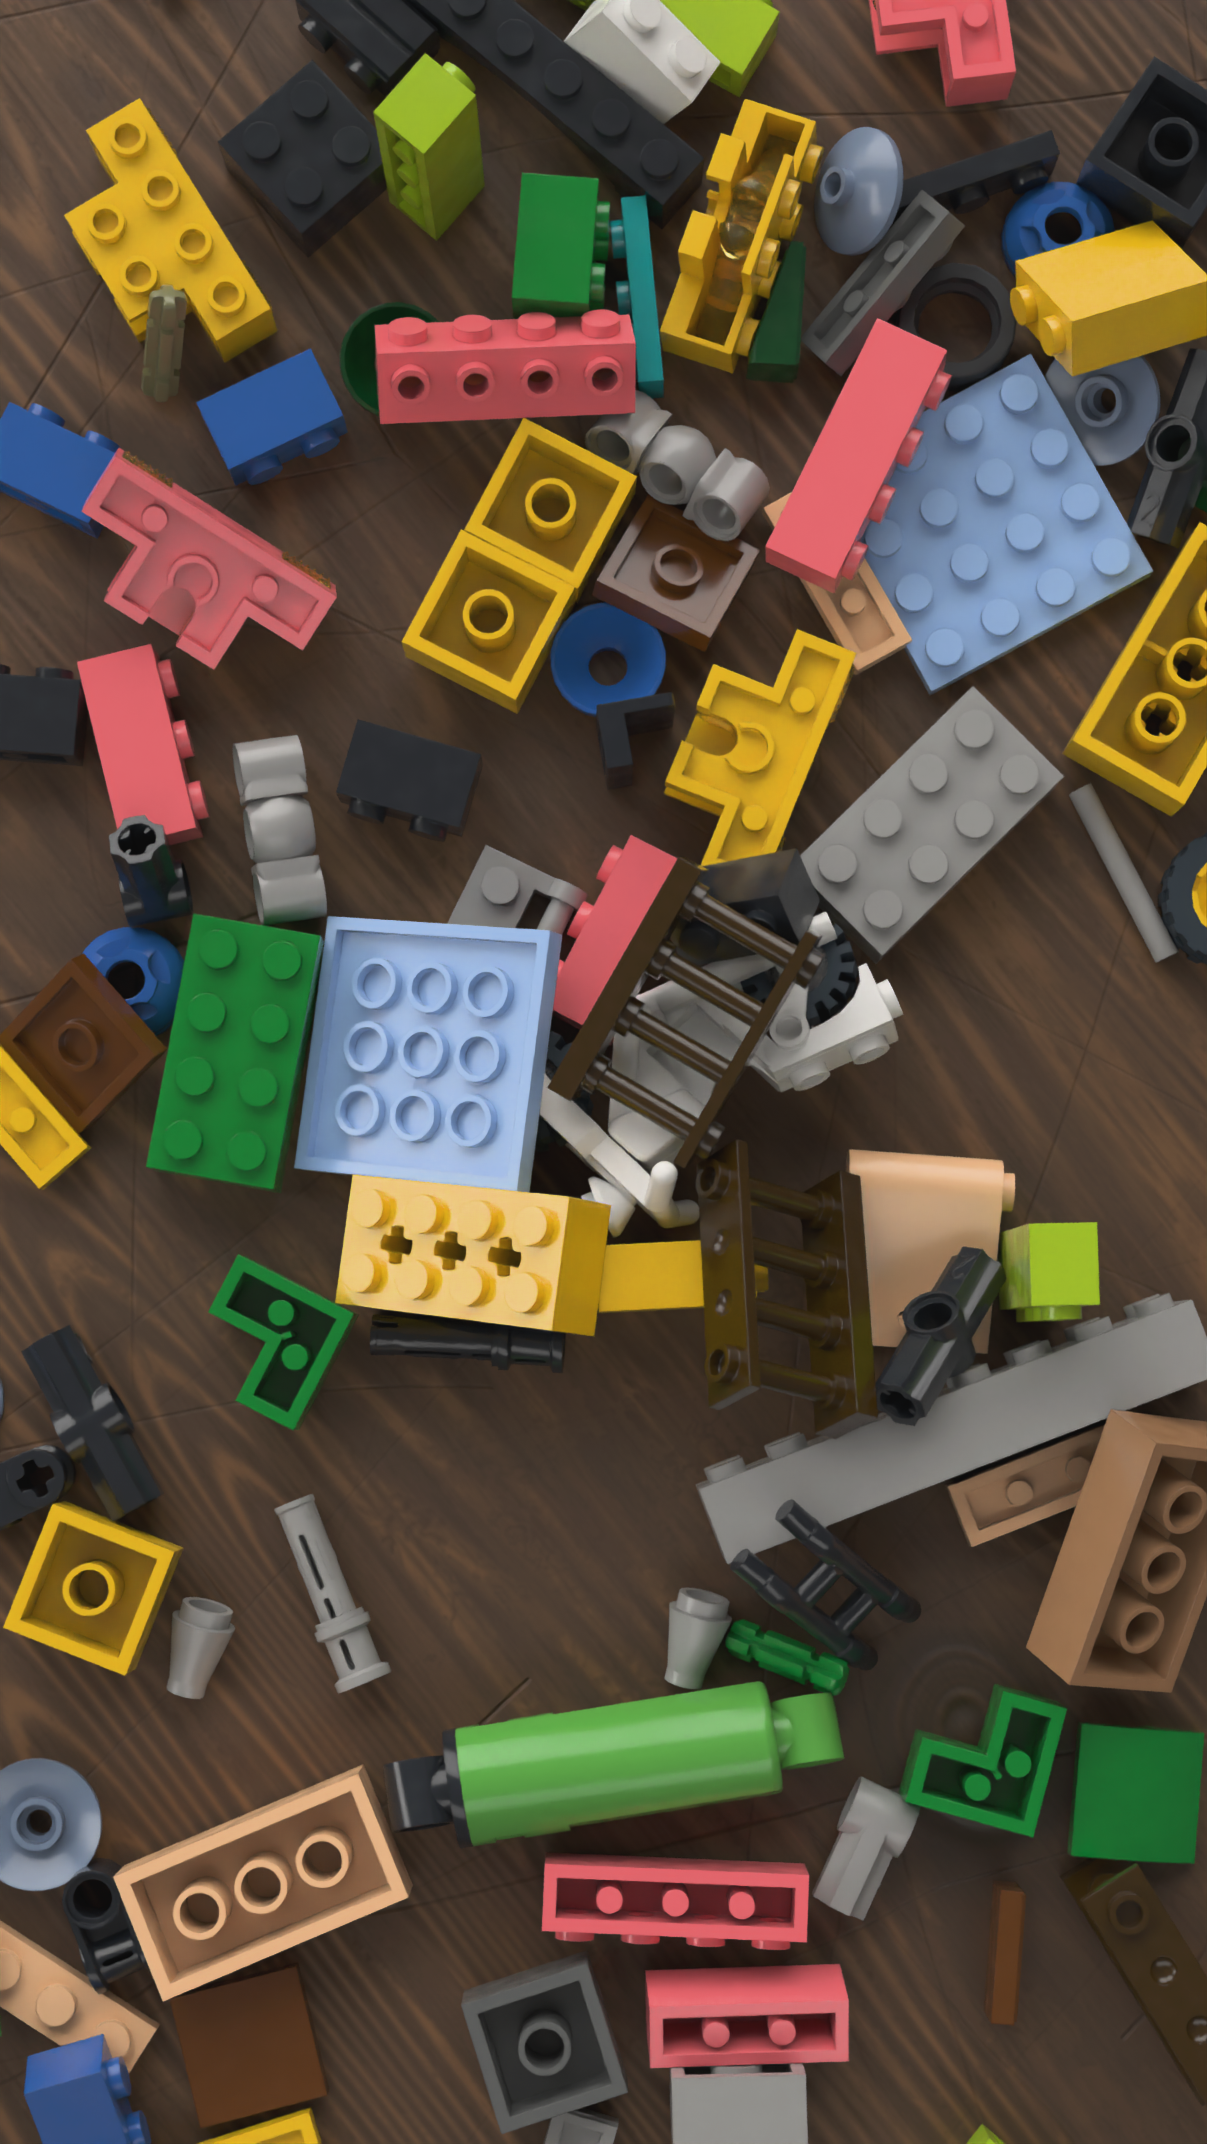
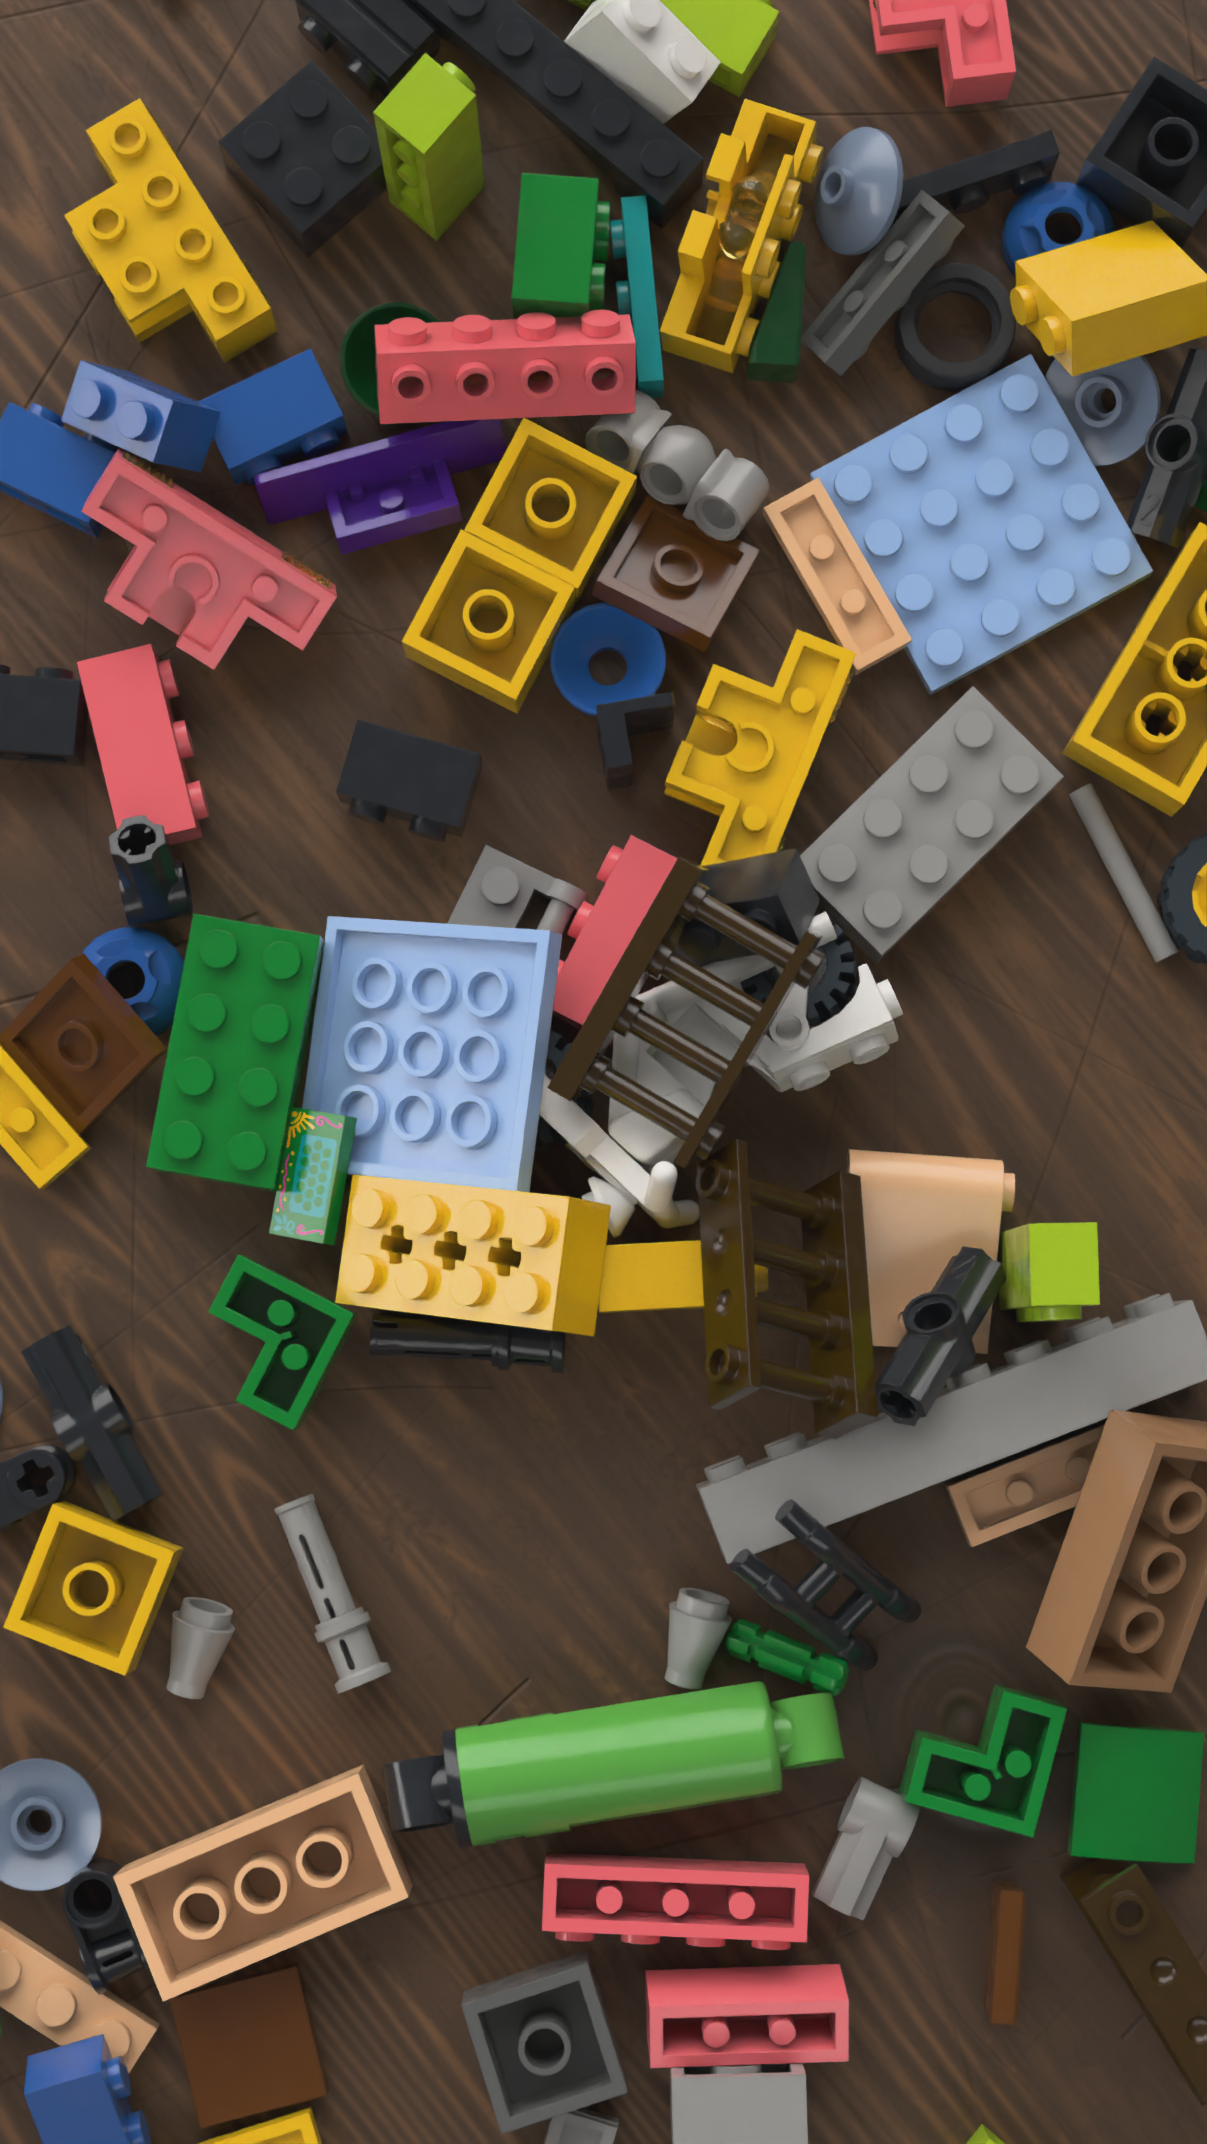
olive axle [141,285,187,402] -> none
light grey piece [233,735,327,926] -> none
coral brick [765,318,952,594] -> none
none -> blue brick [61,360,221,472]
none -> dark purple bracket [254,419,507,555]
none -> tile [269,1107,357,1245]

